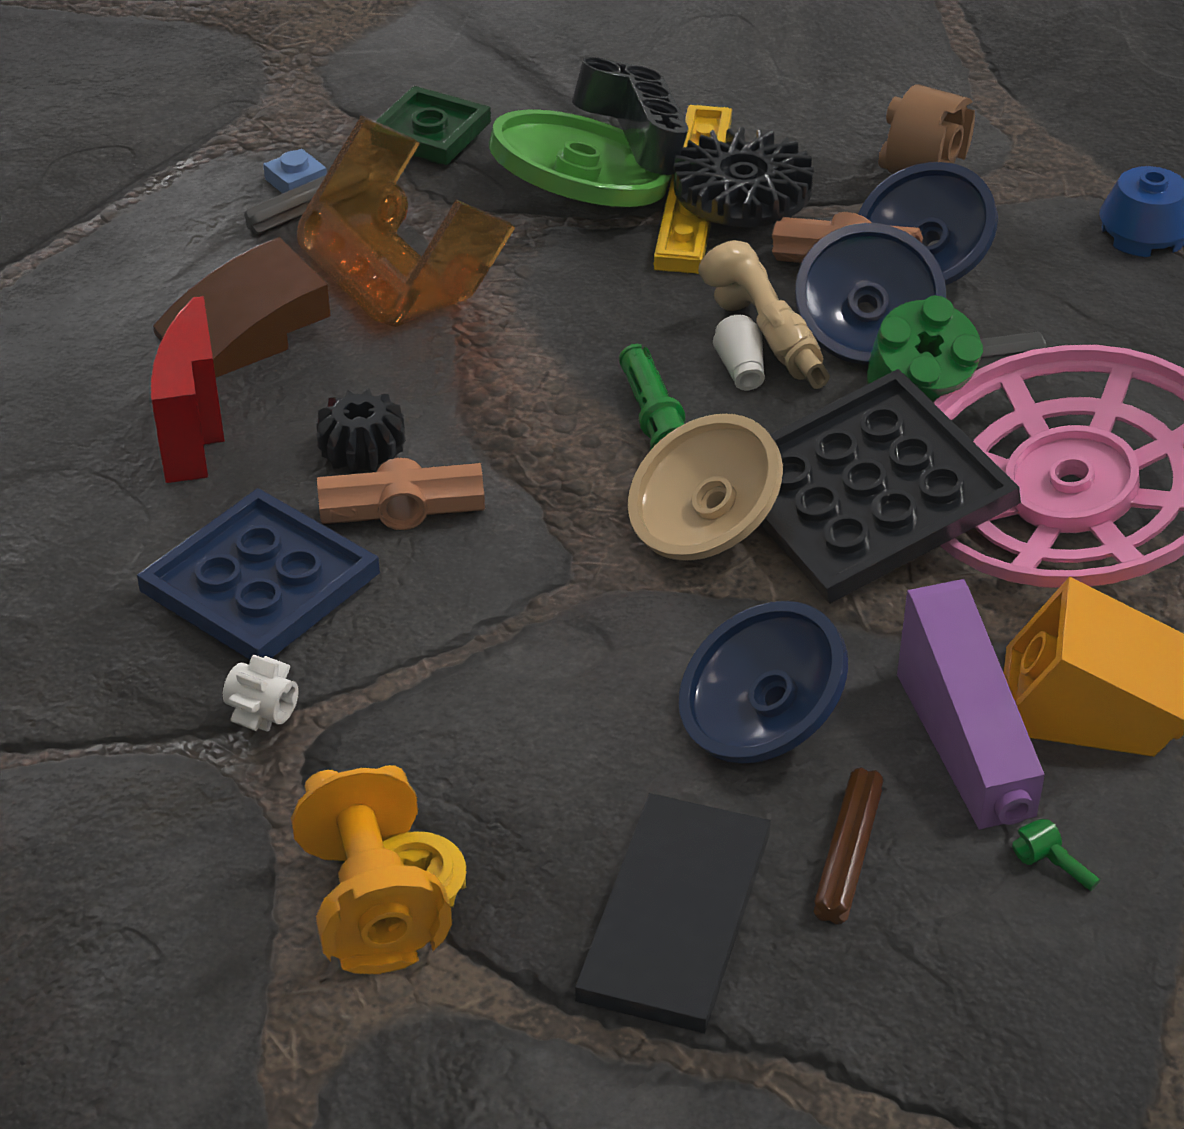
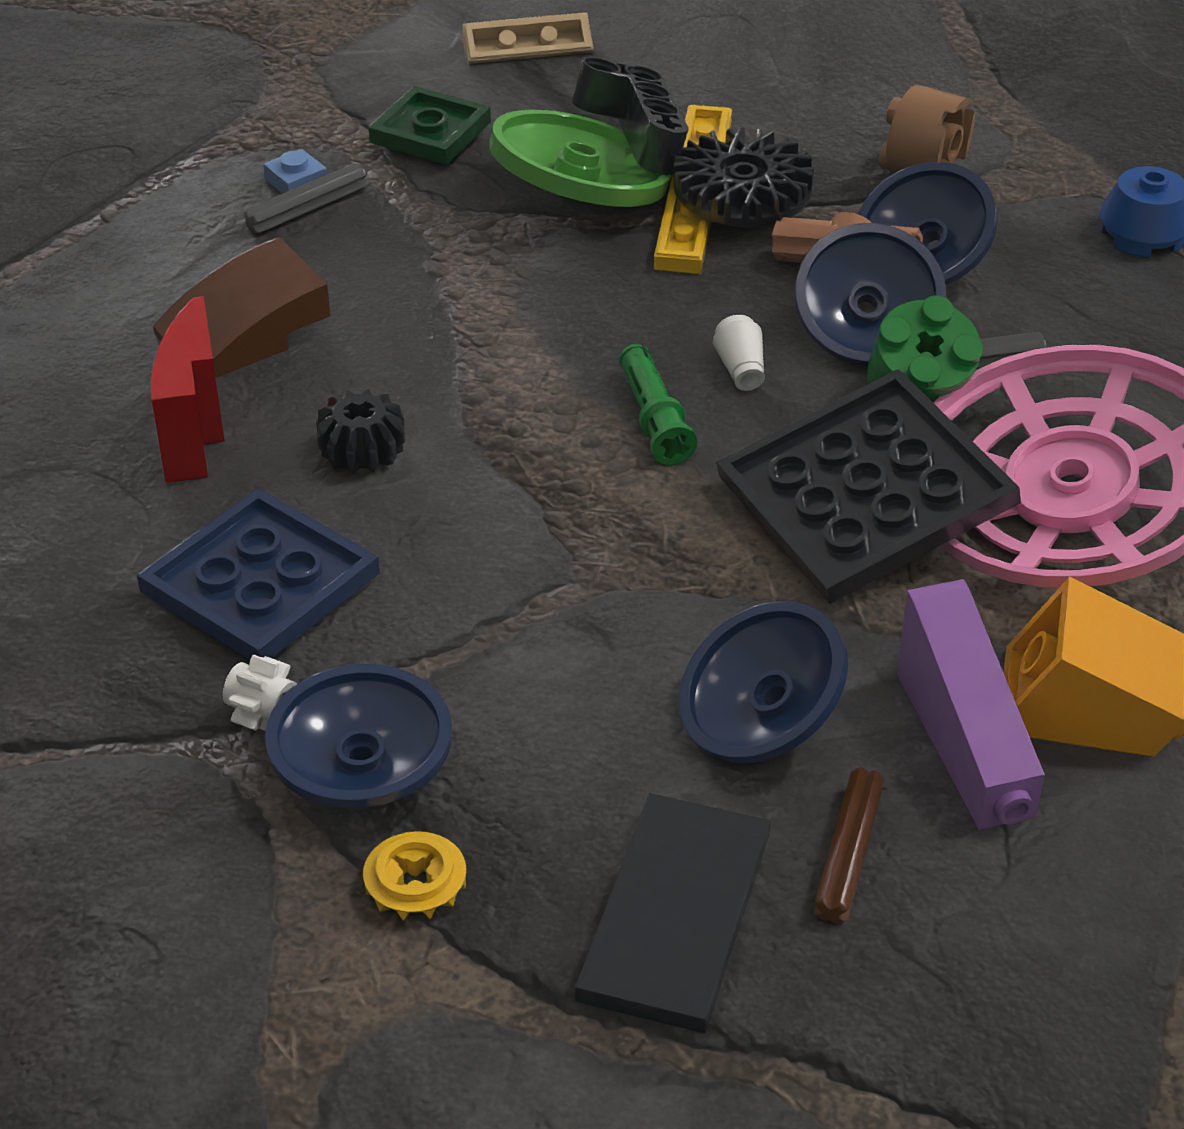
light orange piece [291,765,452,974] -> none
clear orange windscreen [297,115,515,327] -> none
nougat piece [317,458,485,530] -> none
tan dish [628,414,783,560] -> none
tan piece [698,240,830,389] -> none
green hand [1012,819,1101,891] -> none
none -> dark blue dish [265,664,452,808]
none -> tan slope [462,12,594,64]

